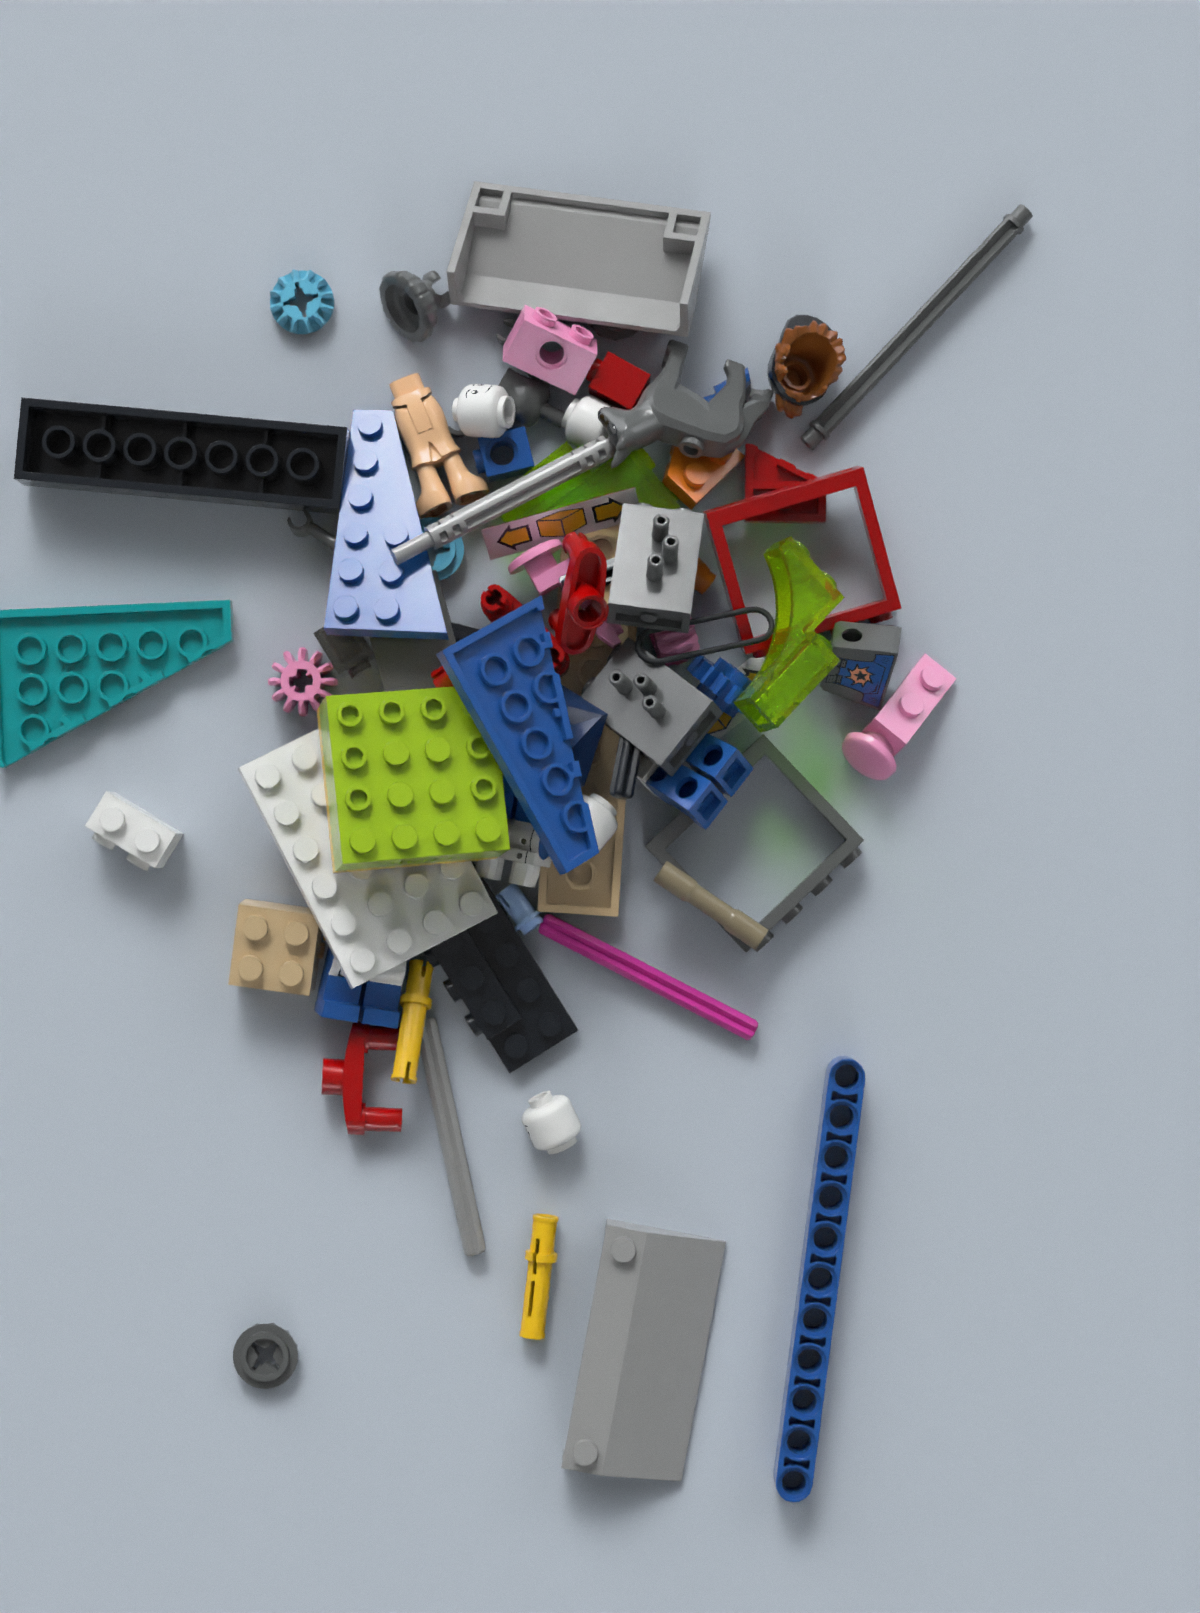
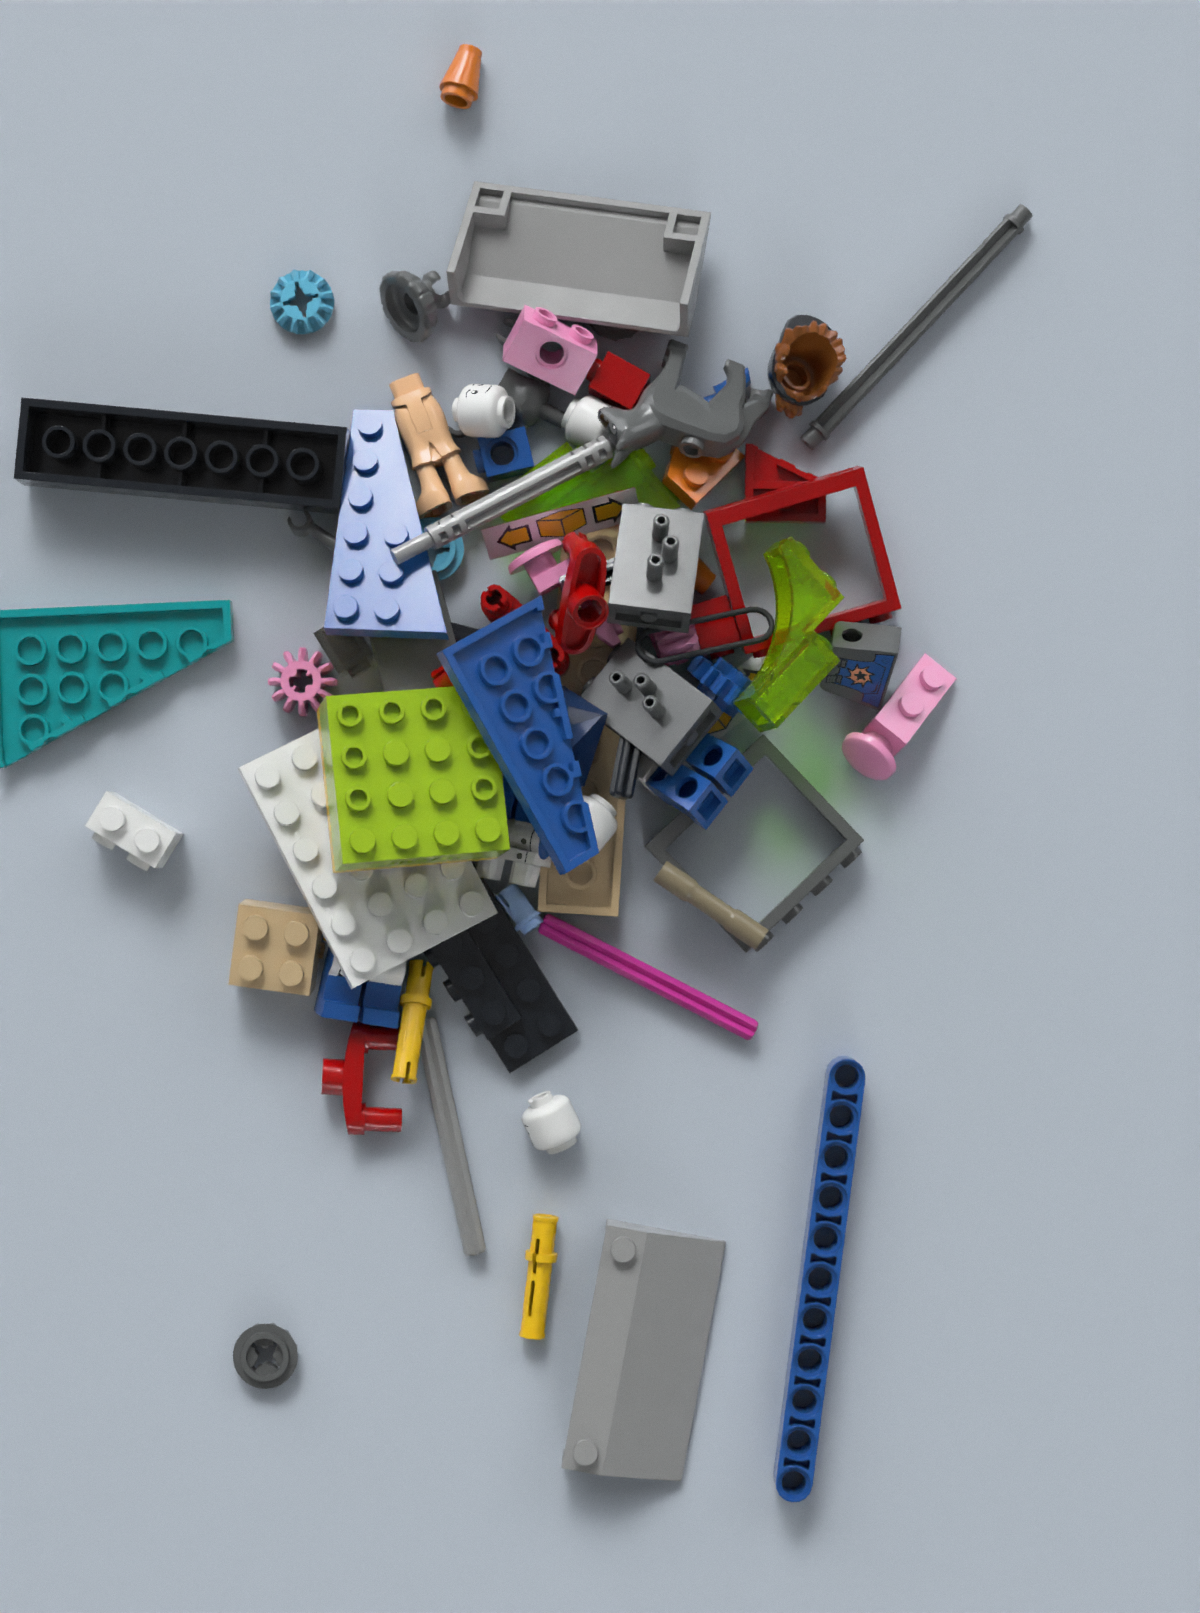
none -> orange cone [439,44,482,109]
none -> red brick [691,595,741,660]

